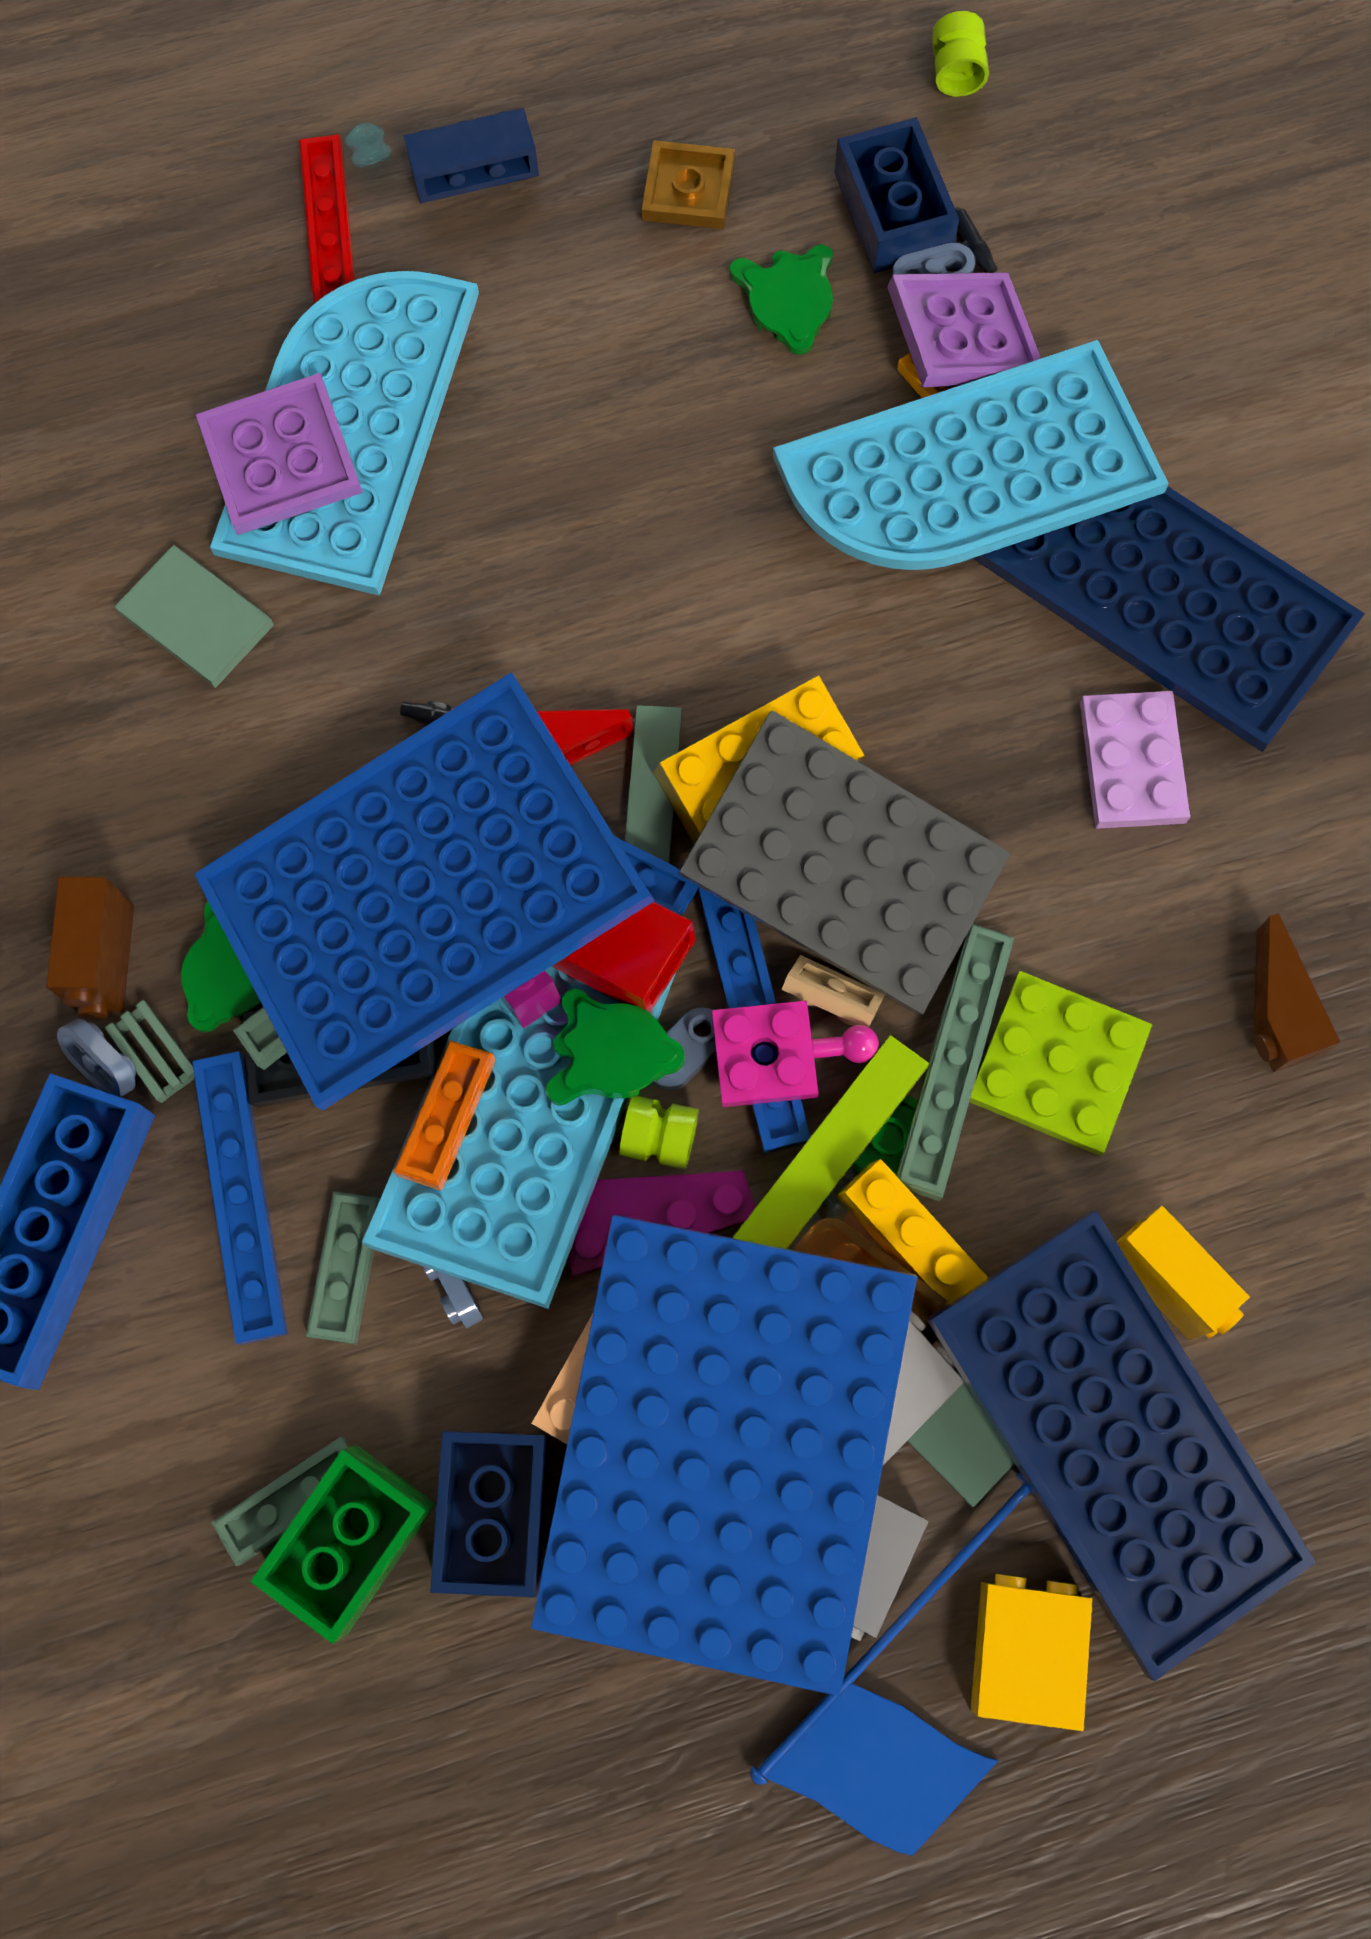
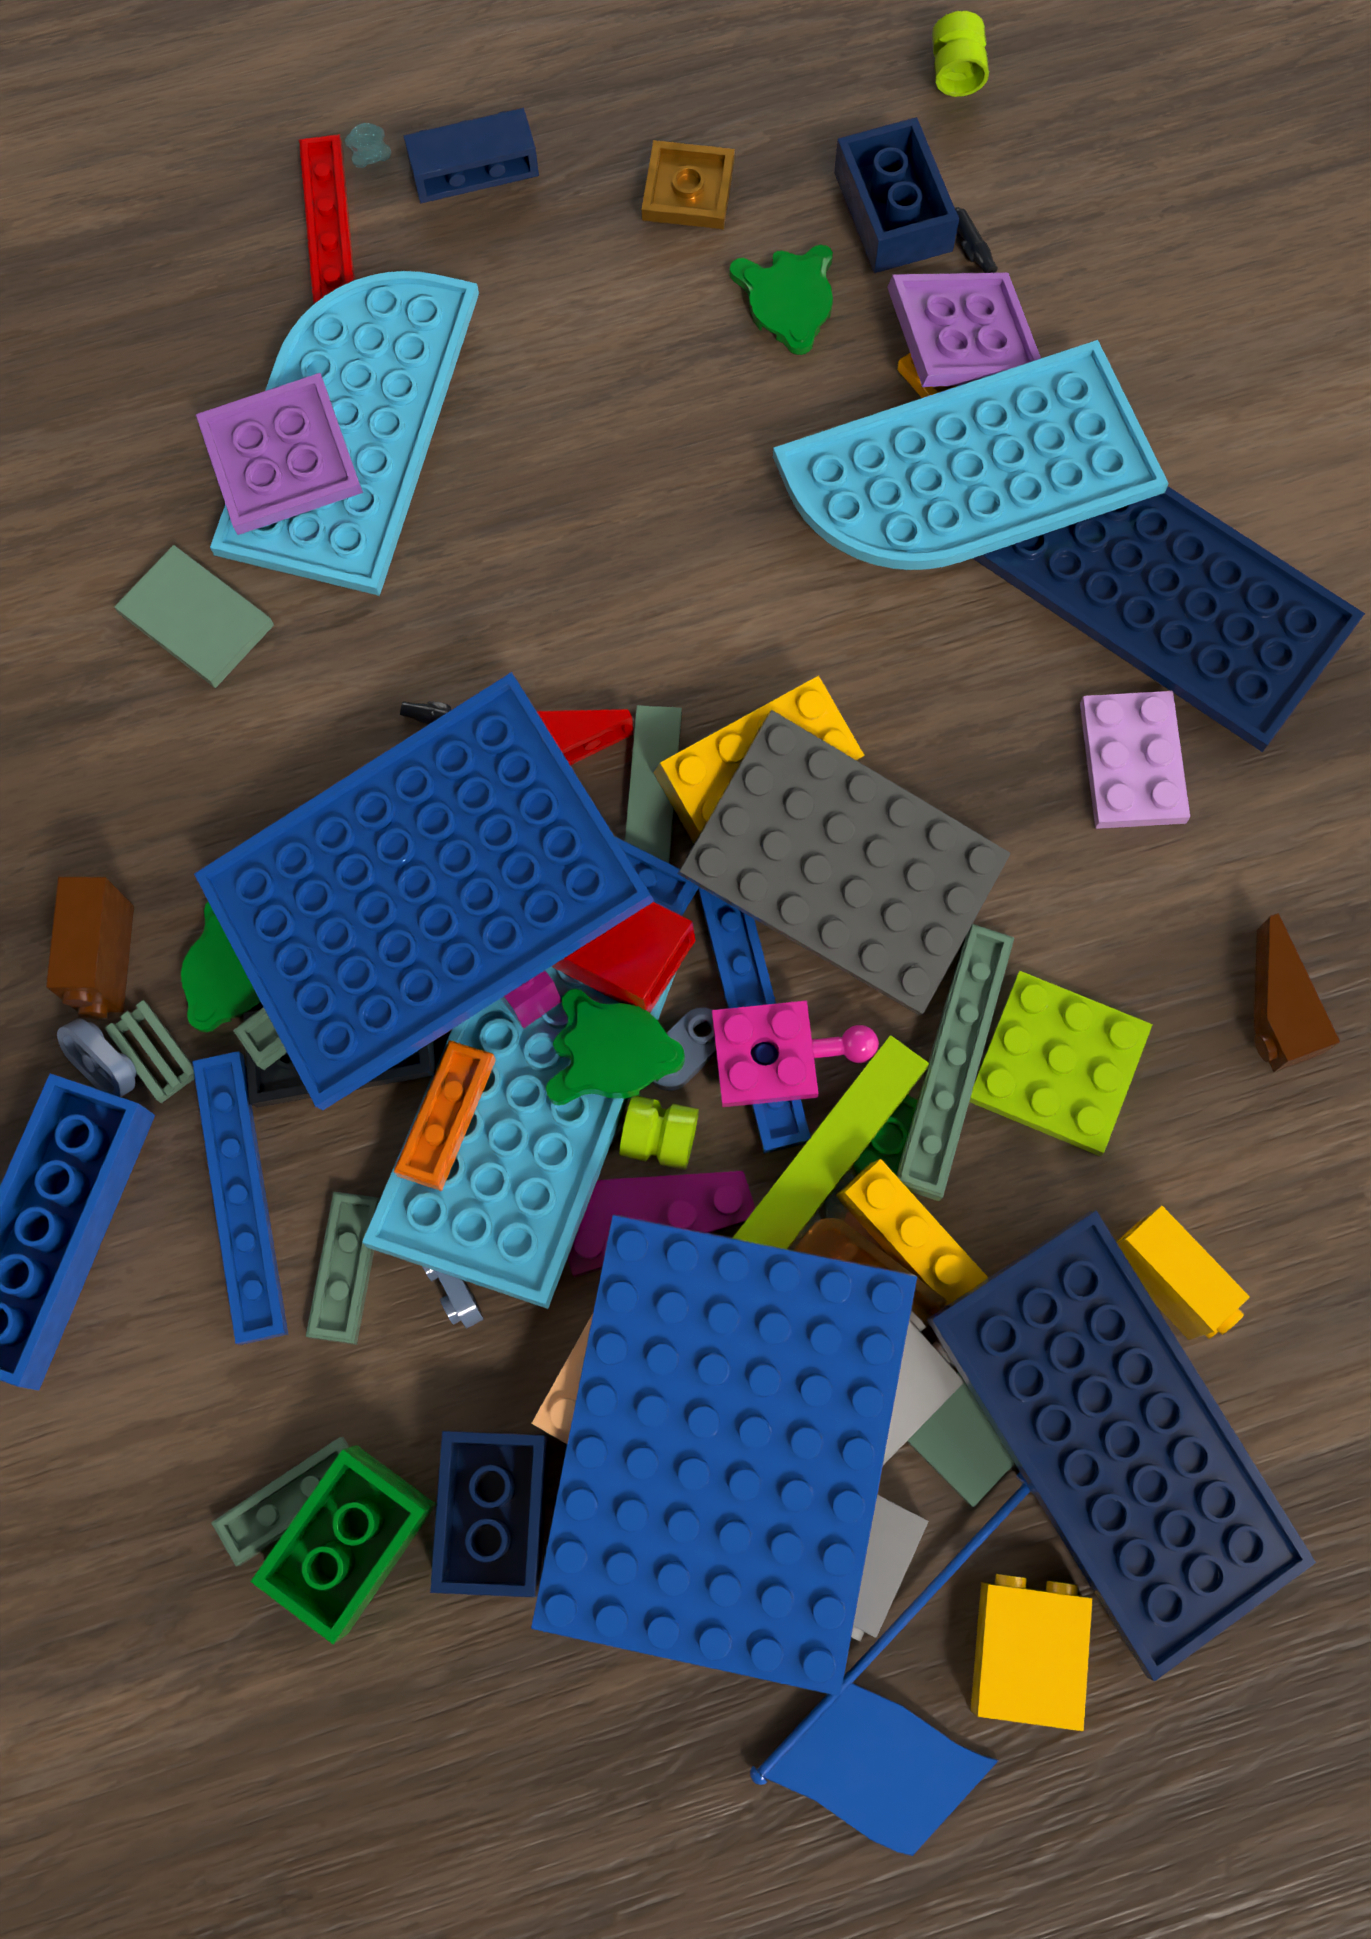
tan plate [782,955,885,1027] -> none
sand blue plate [892,243,975,275] -> none

